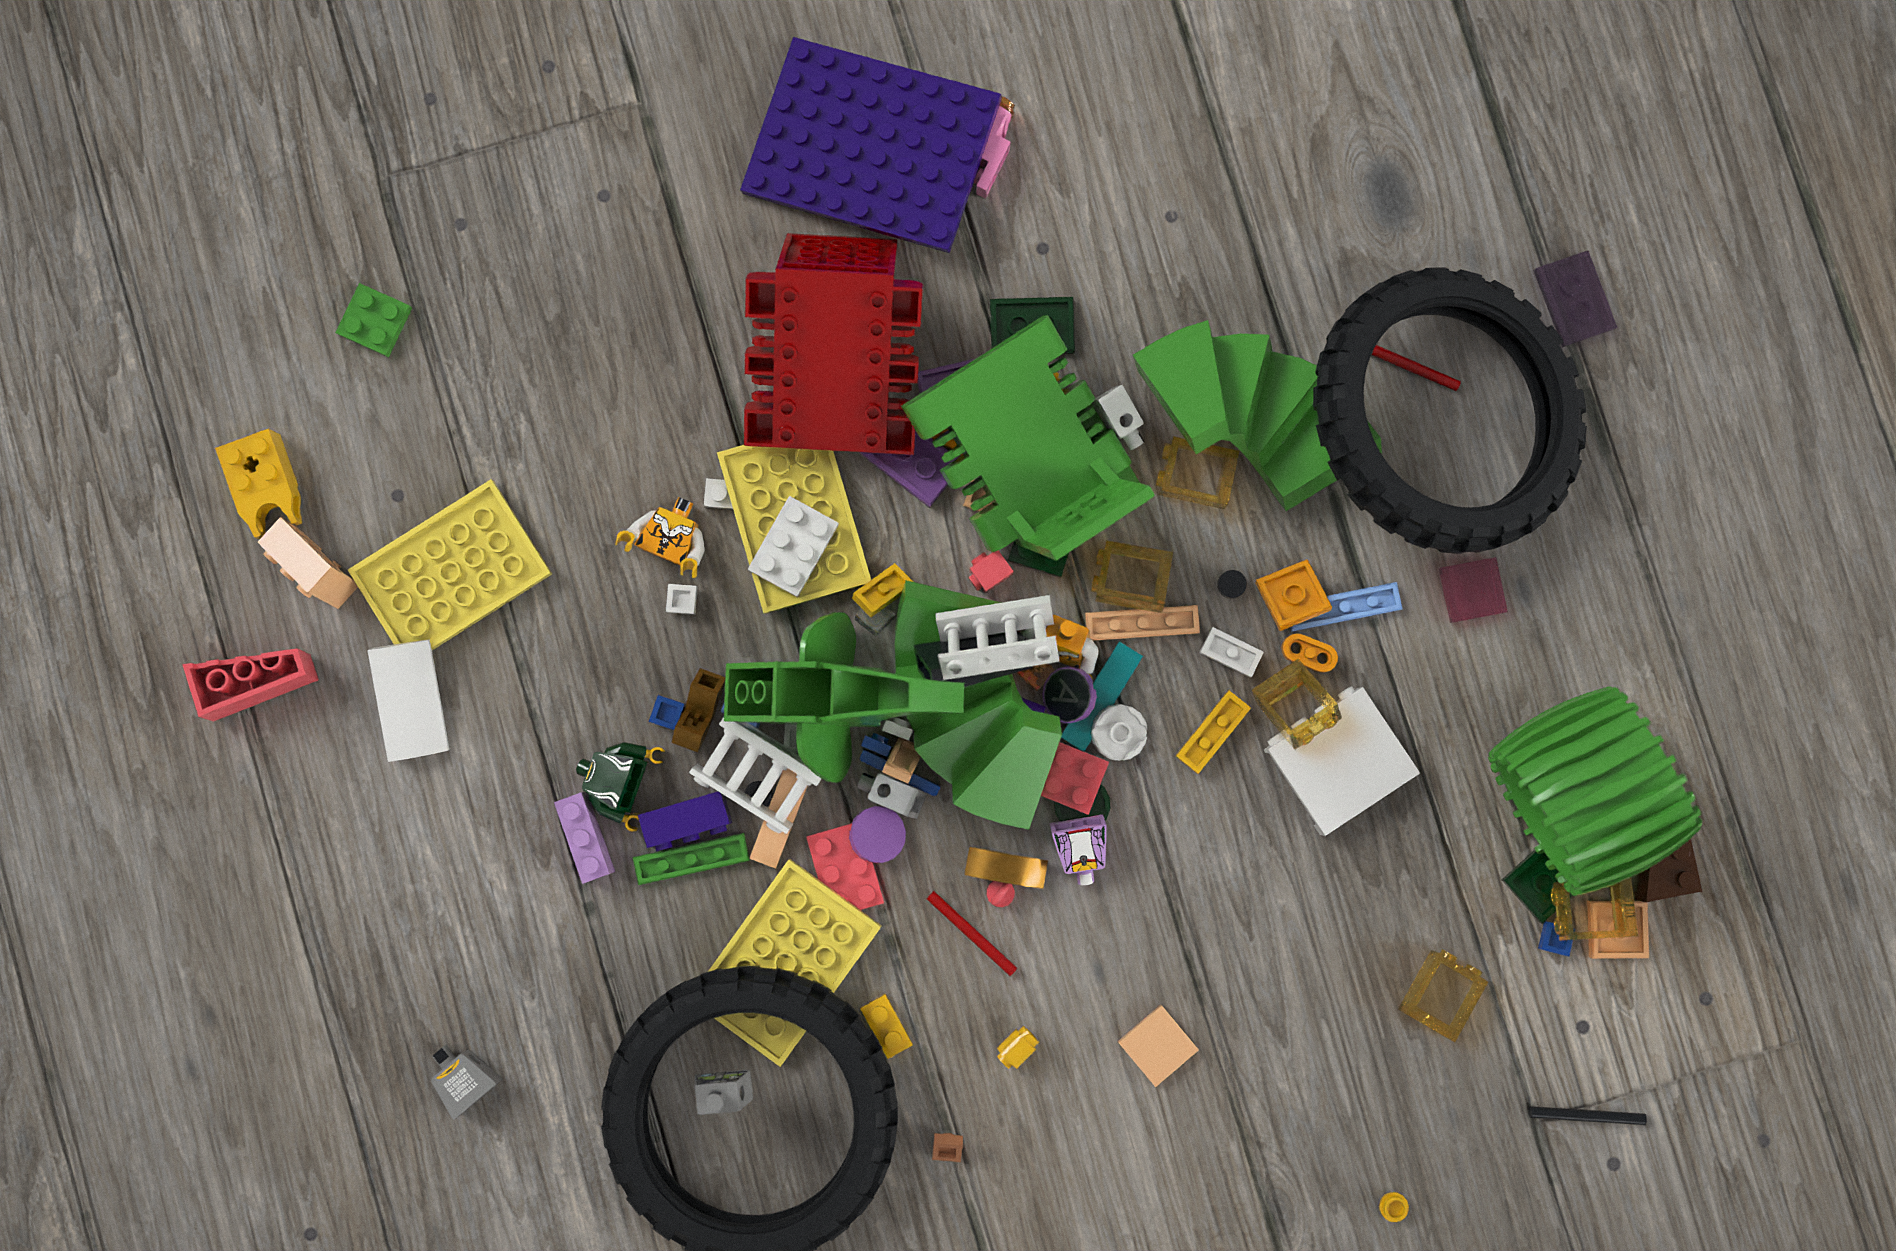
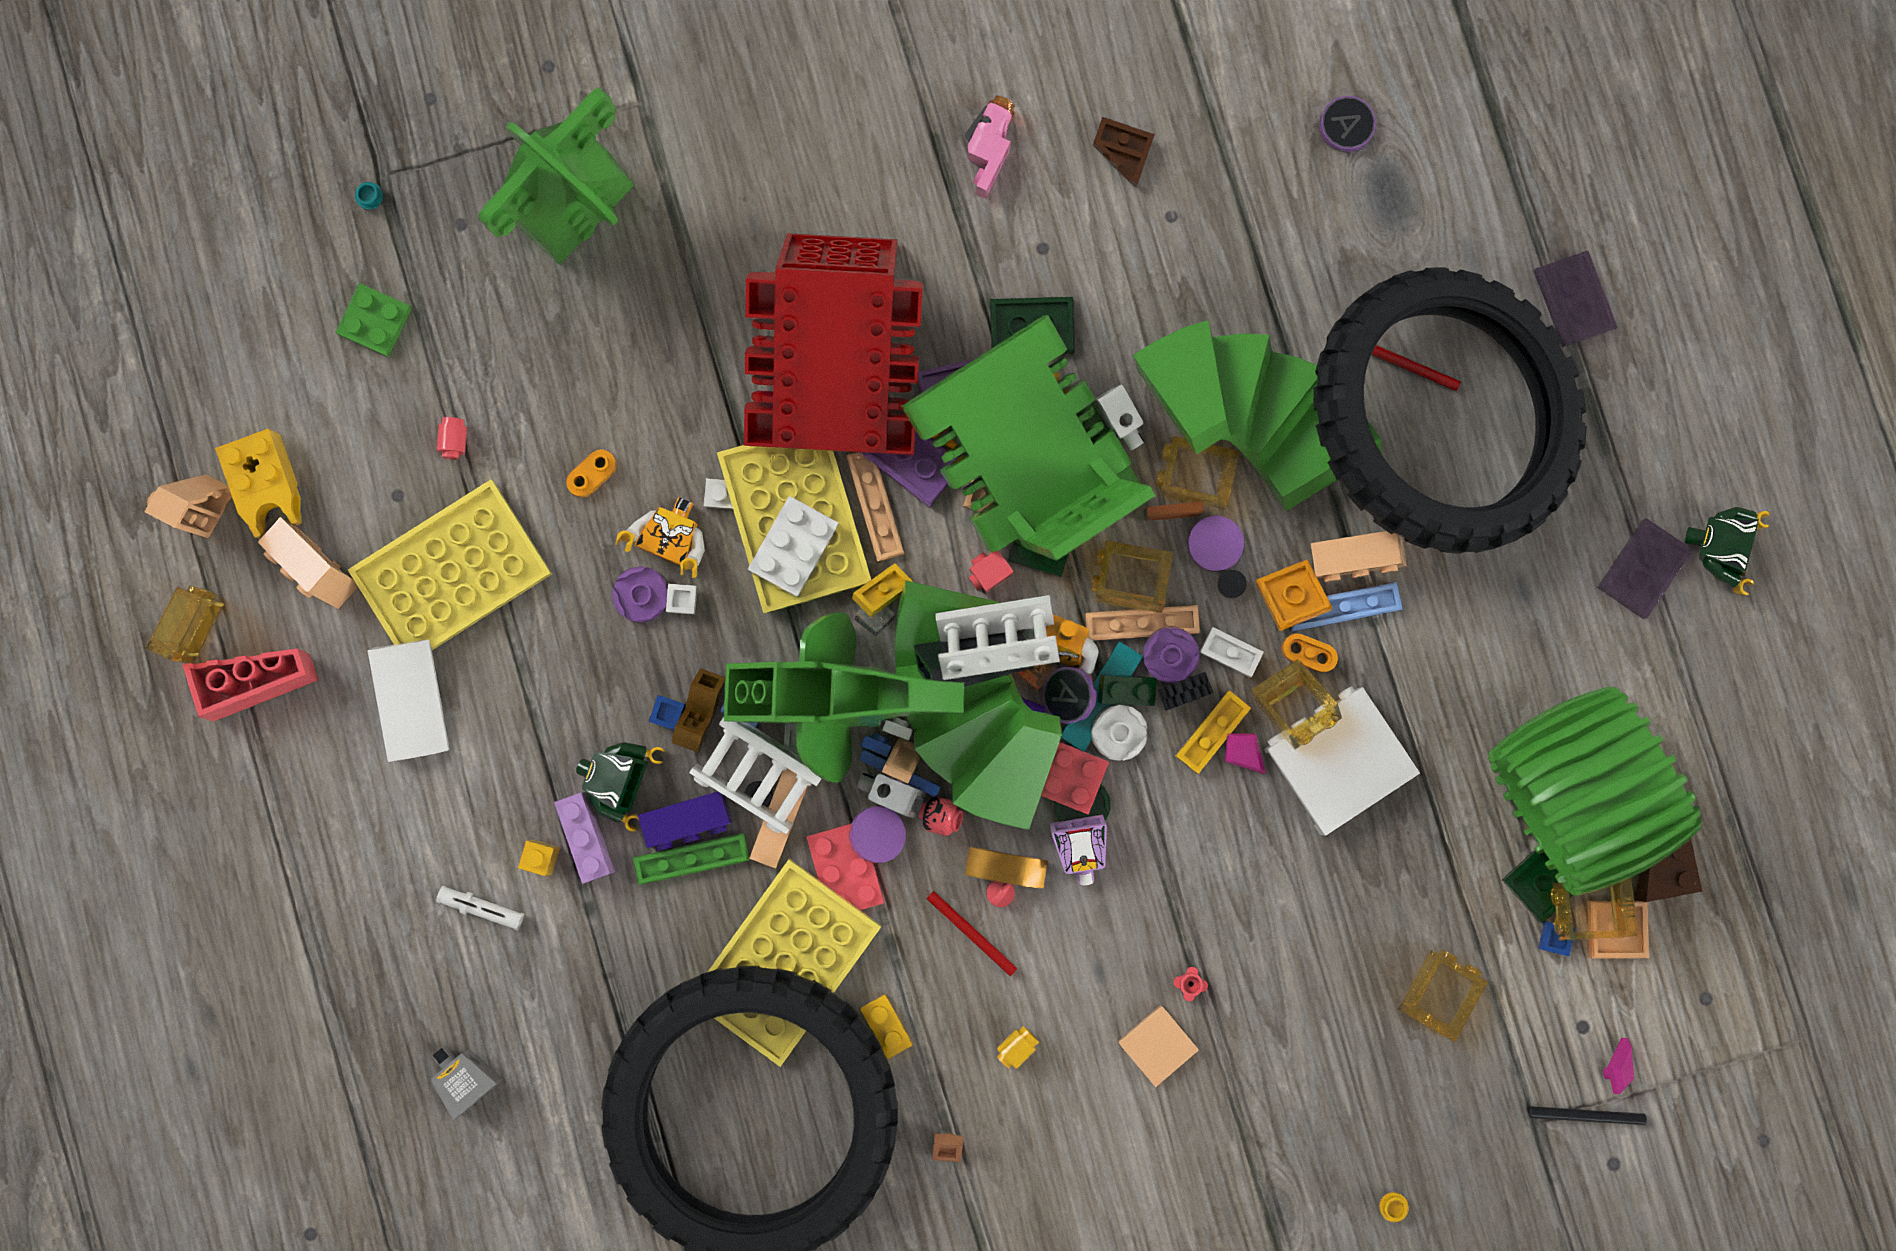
light grey torso [694,1070,753,1115] -> none
dark purple plate [740,37,1002,253] -> none
clear pink tile [1439,557,1508,623] -> none
none -> light nougat wedge [145,474,232,538]
none -> clear yellow window [146,585,224,663]
none -> teal plate [355,182,384,210]
none -> coral brick [436,417,467,460]
none -> white pin [436,885,524,931]
none -> bright green brick [478,87,634,265]
none -> yellow brick [518,839,560,876]
none -> light orange plate [566,449,617,498]
none -> medium lavender tile [612,566,668,623]
none -> light nougat tile [846,452,904,562]
none -> coral head [919,796,963,836]
none -> reddish brown wing [1093,117,1155,187]
none -> dark green plate [1098,674,1157,706]
none -> medium lavender tile [1143,626,1200,683]
none -> dark orange tile [1144,501,1204,521]
none -> black tyre [1158,672,1214,711]
none -> coral plate [1174,967,1208,1001]
none -> medium lavender tile [1187,515,1244,572]
none -> dark pink piece [1225,733,1266,774]
none -> light nougat wedge [1311,531,1407,582]
none -> black tile [1319,96,1376,152]
none -> clear purple tile [1597,518,1693,619]
none -> dark pink piece [1603,1038,1634,1095]
none -> dark green torso [1684,507,1769,595]

